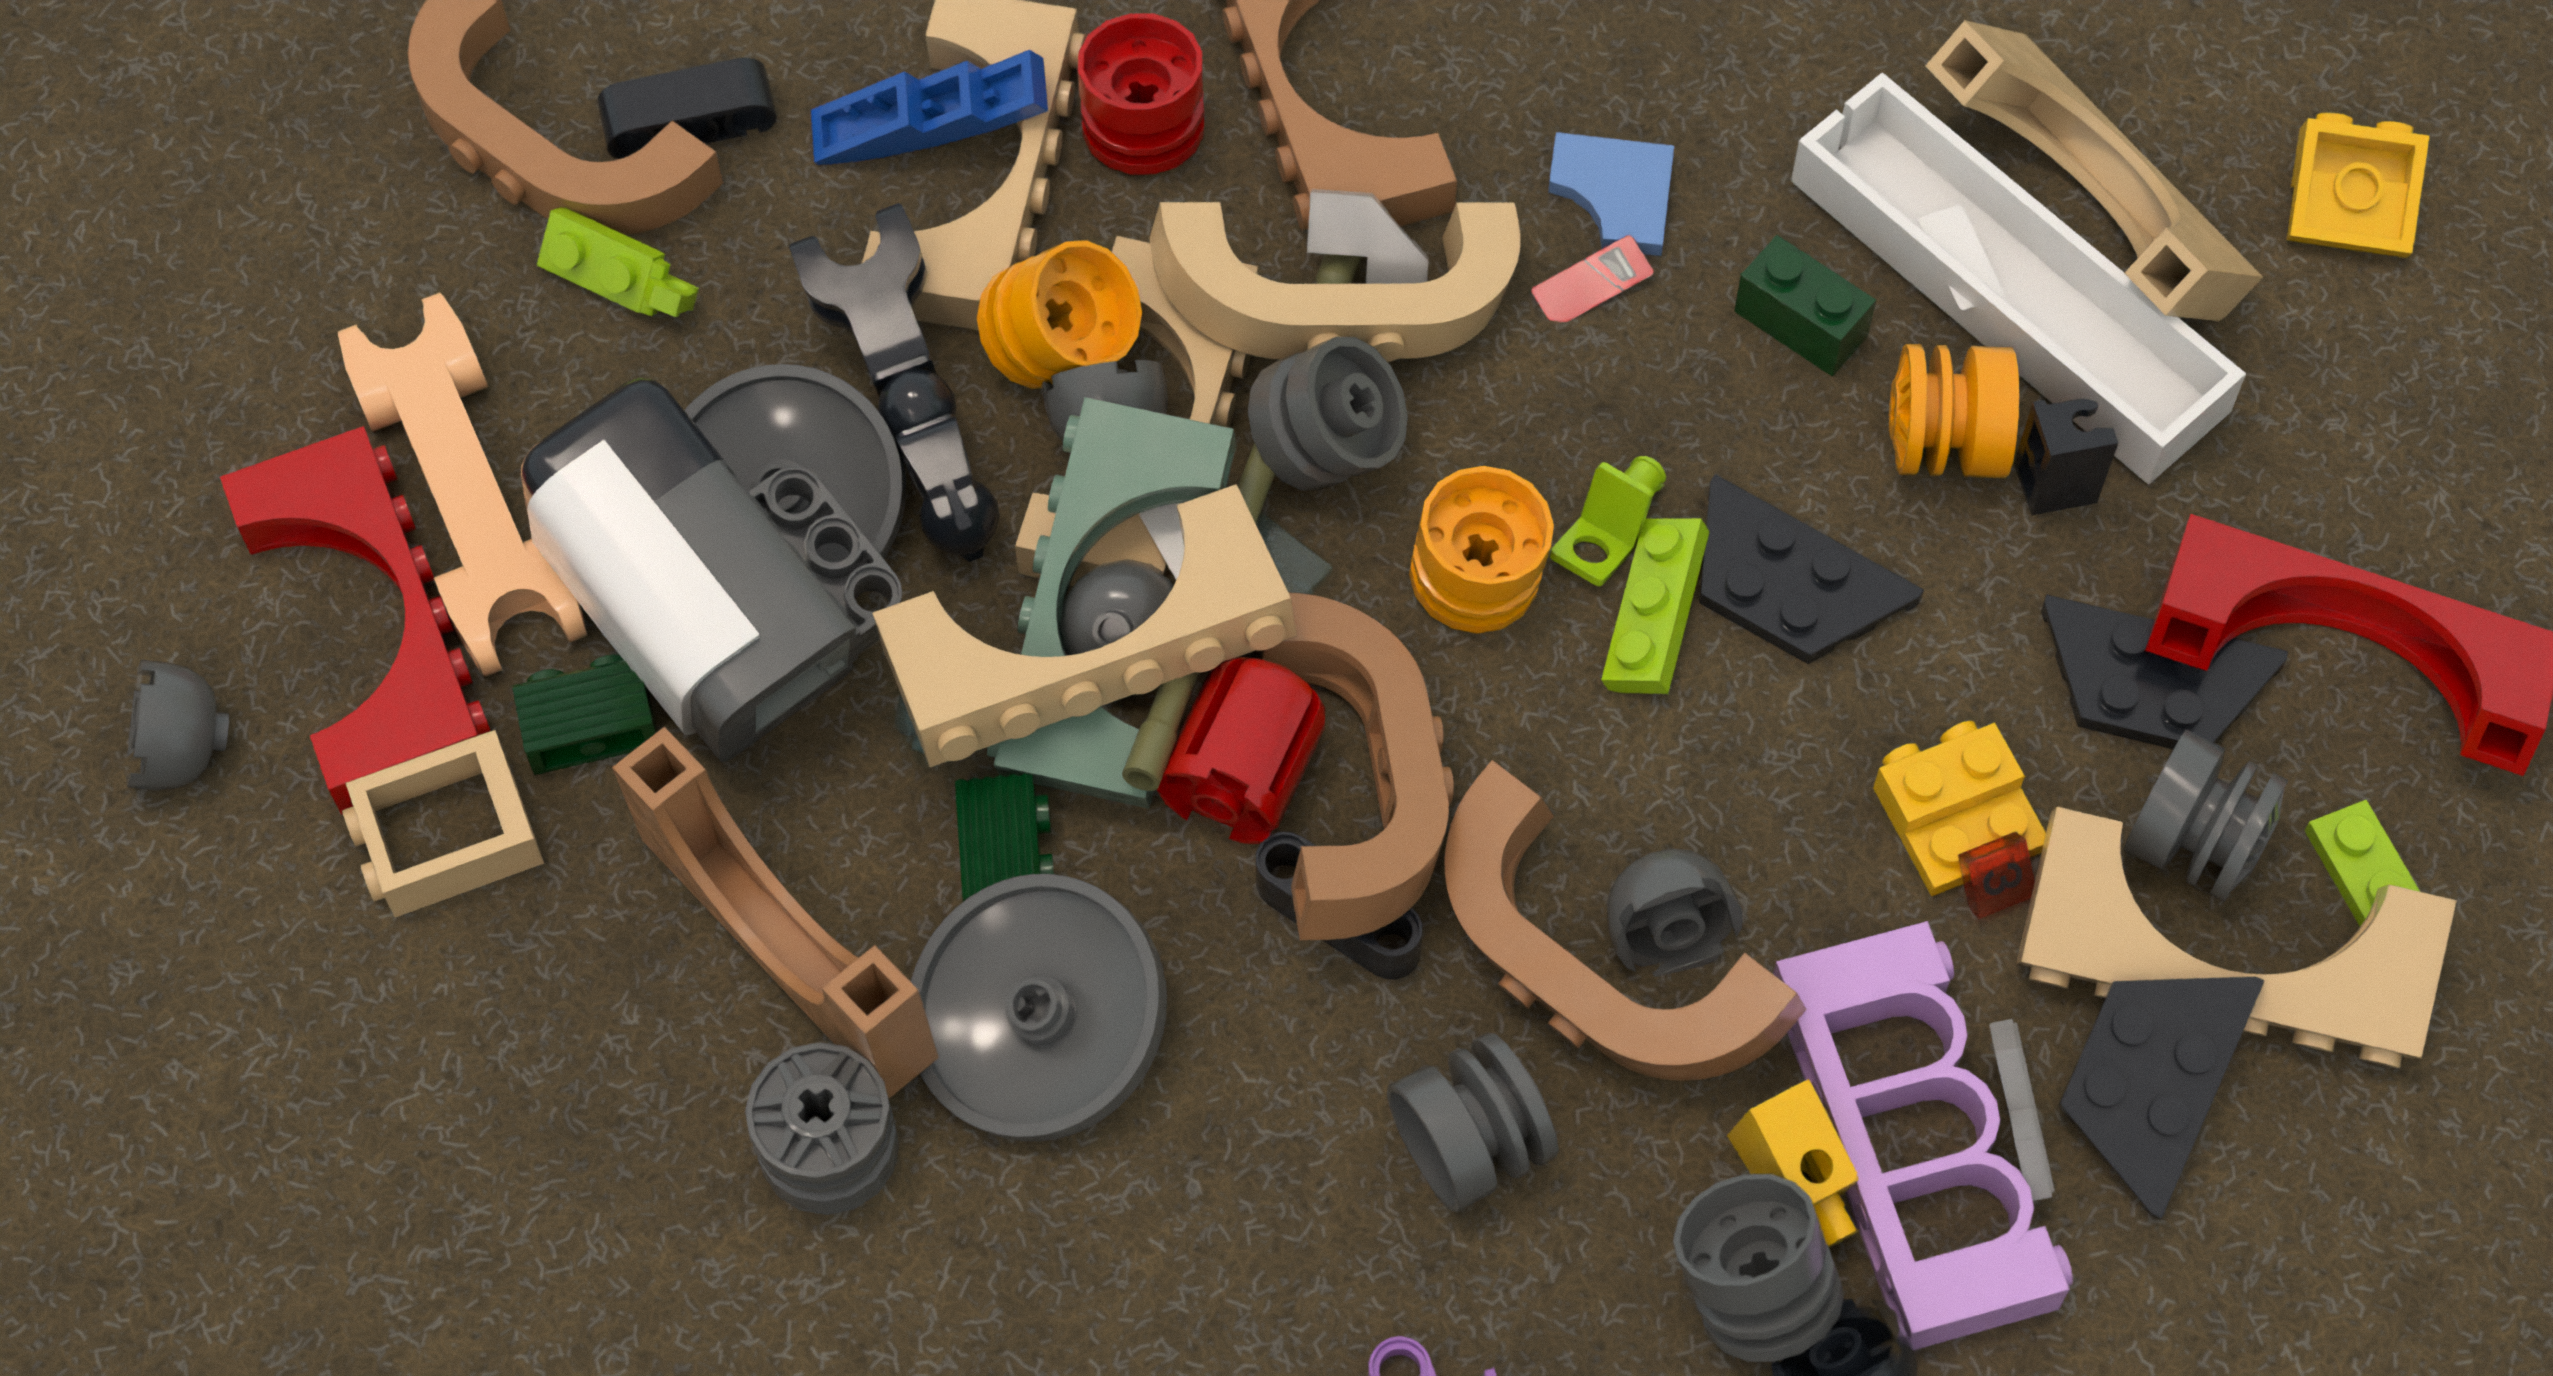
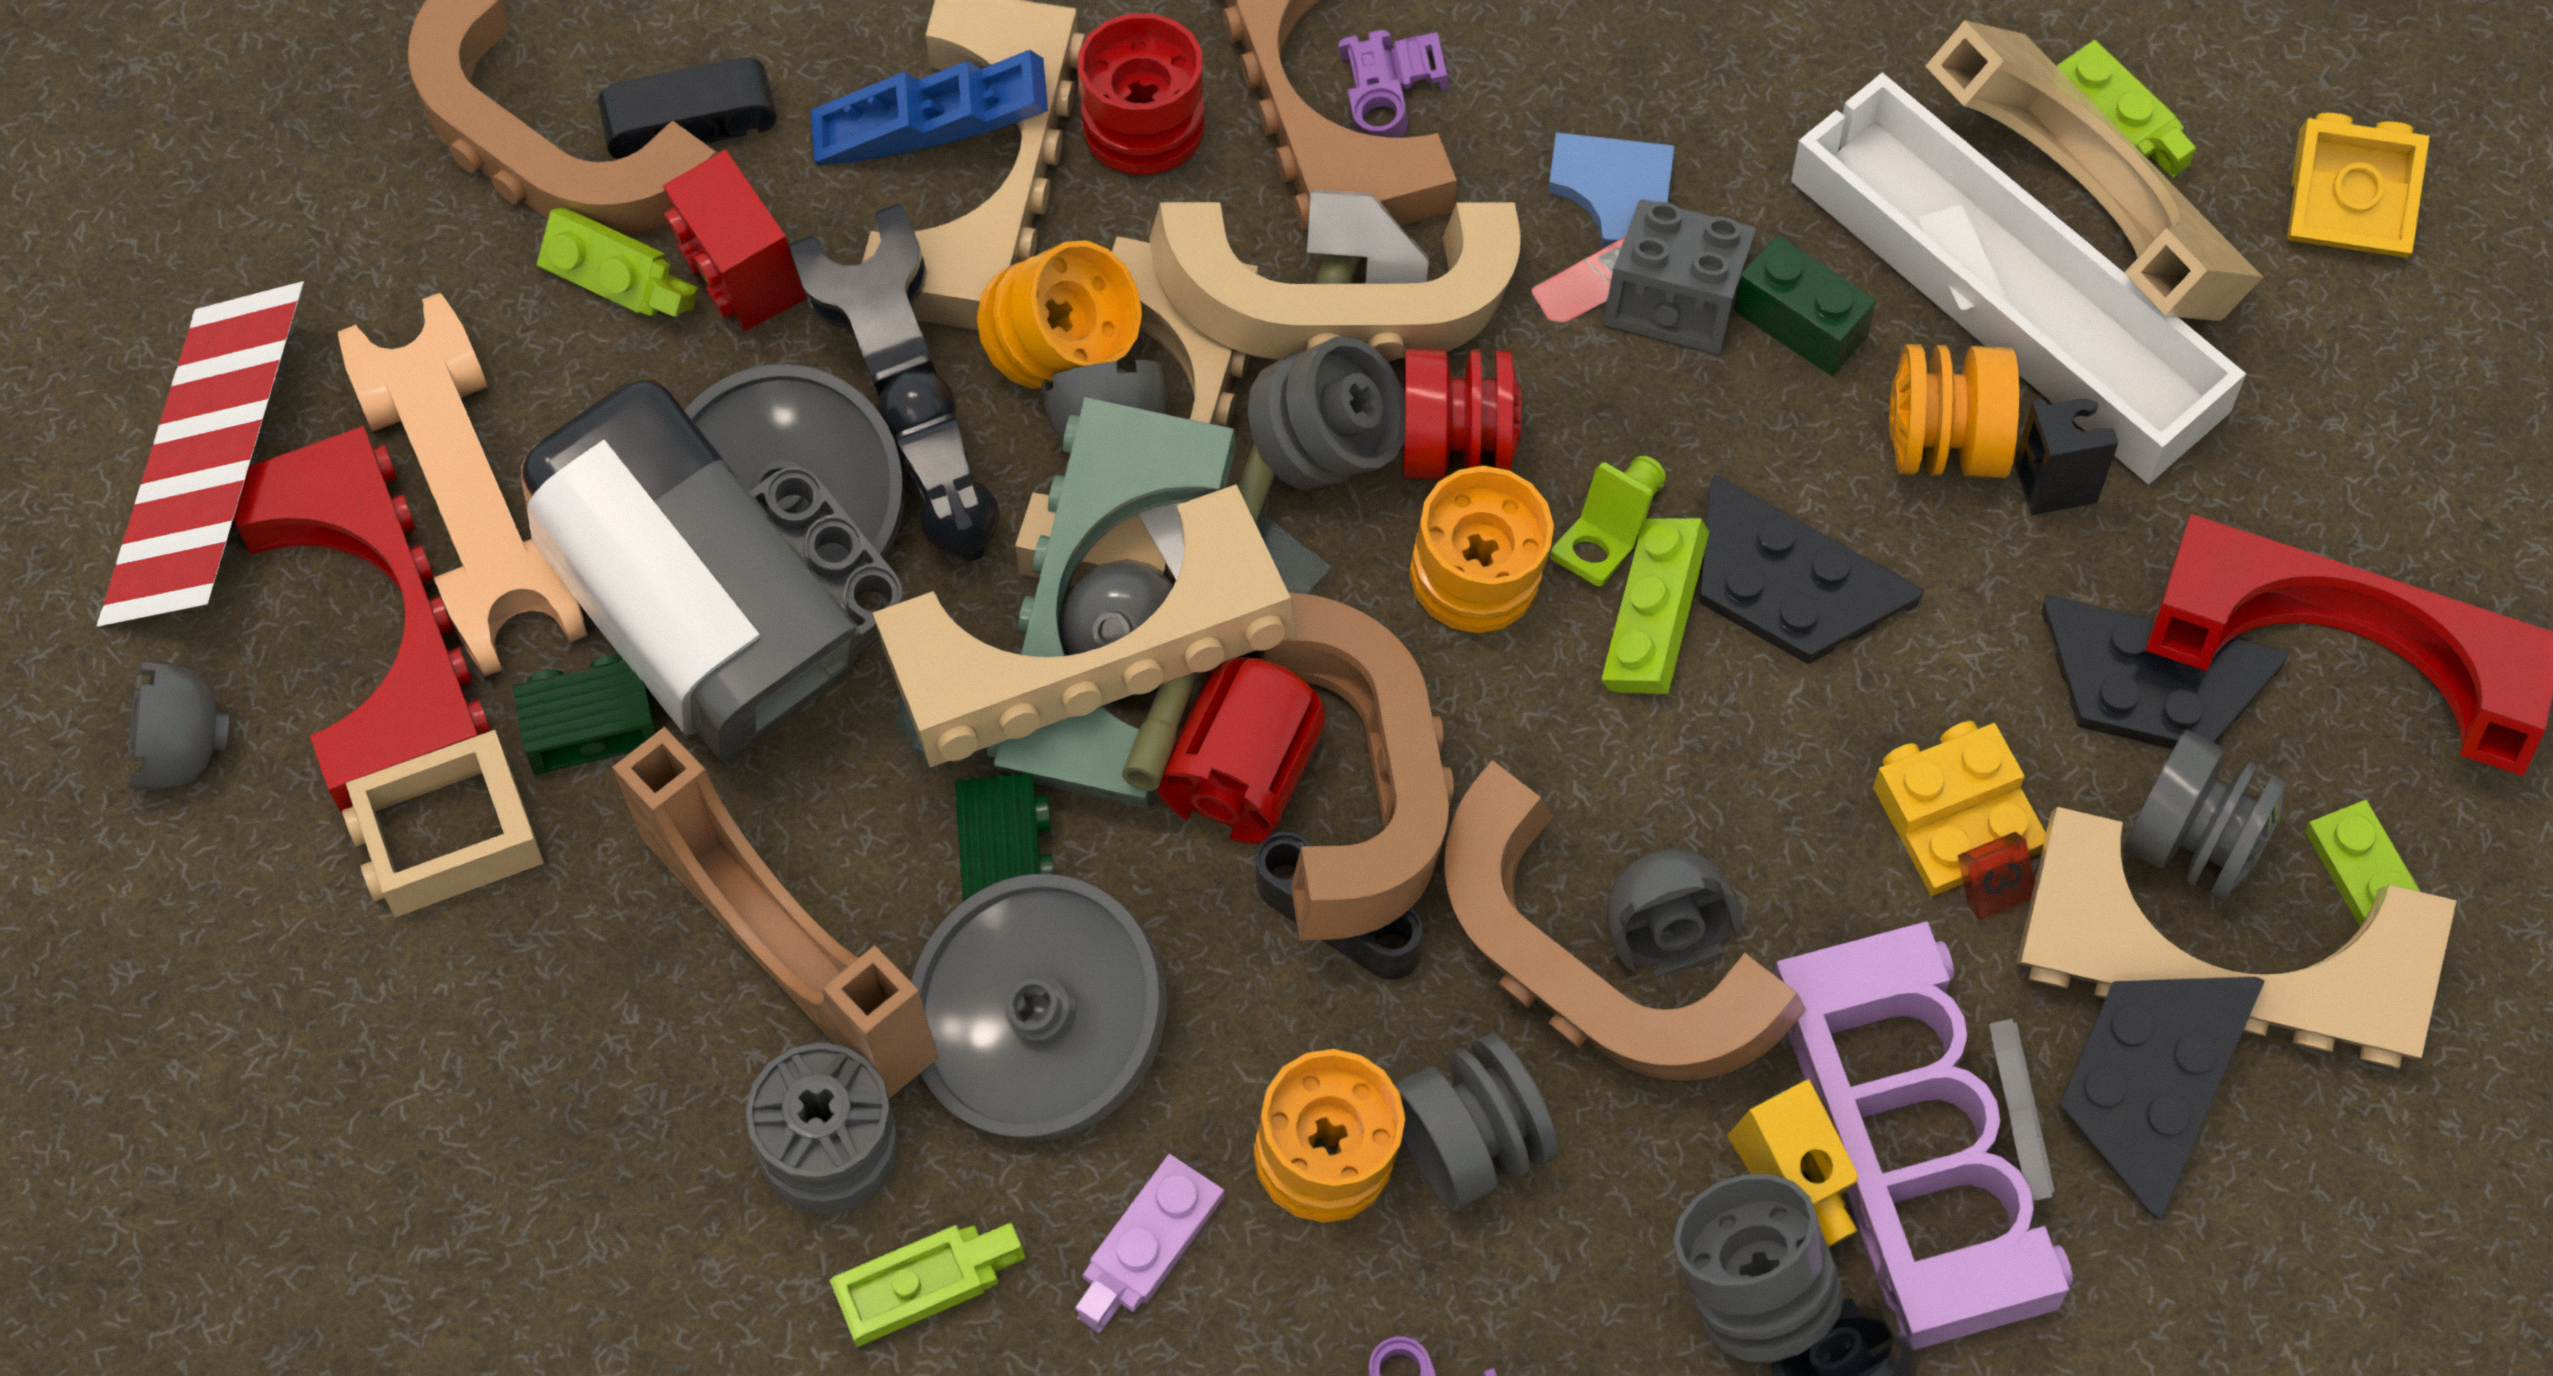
none -> red sticker [97,281,304,627]
none -> red piece [662,149,807,332]
none -> lime hinge [830,1223,1025,1347]
none -> lavender hinge [1076,1154,1225,1334]
none -> light orange wheel [1253,1049,1405,1223]
none -> medium lavender piece [1338,30,1449,138]
none -> red wheel [1403,349,1521,480]
none -> dark grey bracket [1603,199,1756,355]
none -> lime hinge [2057,40,2196,177]

